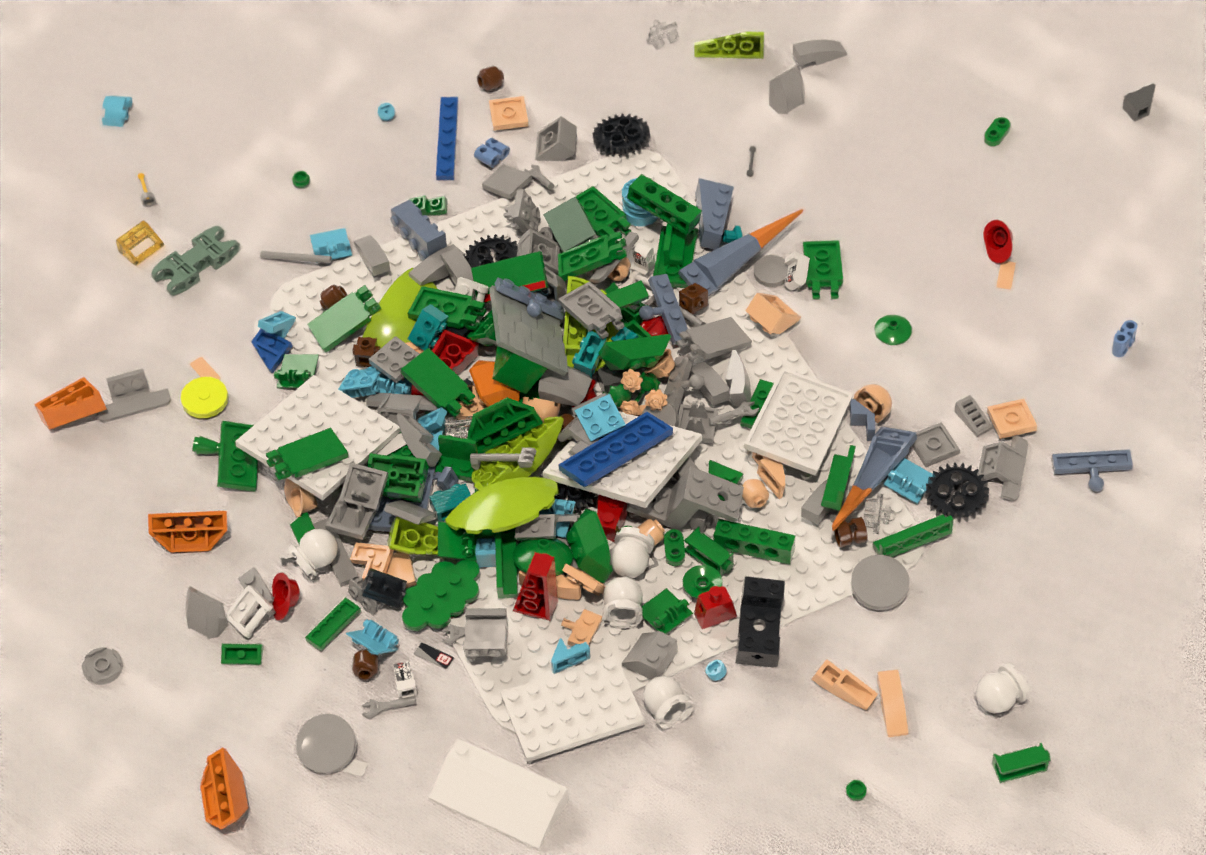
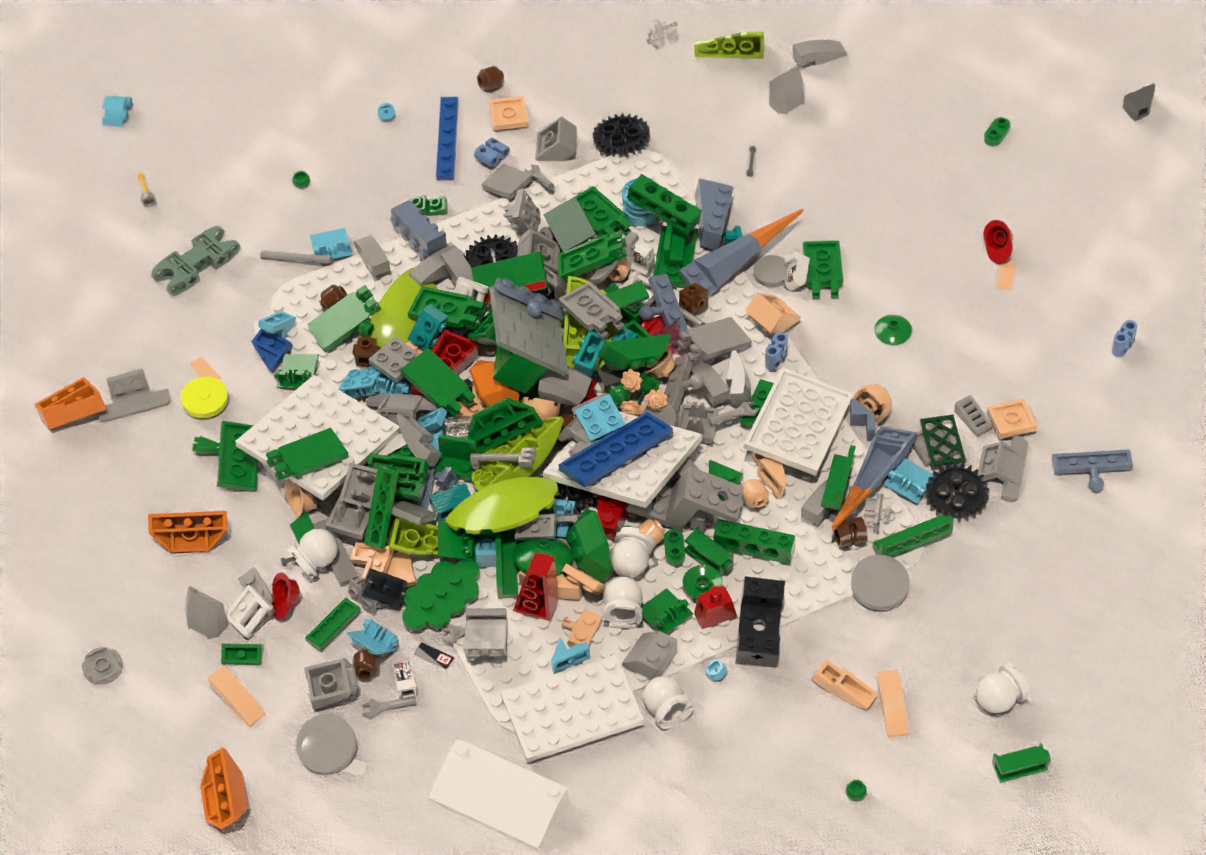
clear yellow tile [116,220,164,266] -> none
none -> light nougat slope [208,665,265,727]
none -> light grey slope [304,658,358,710]
none -> green plate [358,320,374,337]
none -> green fence [364,466,399,549]
none -> clear pink hair [652,321,681,345]
none -> medium blue piece [765,332,788,371]
none -> dark green window [920,414,966,467]

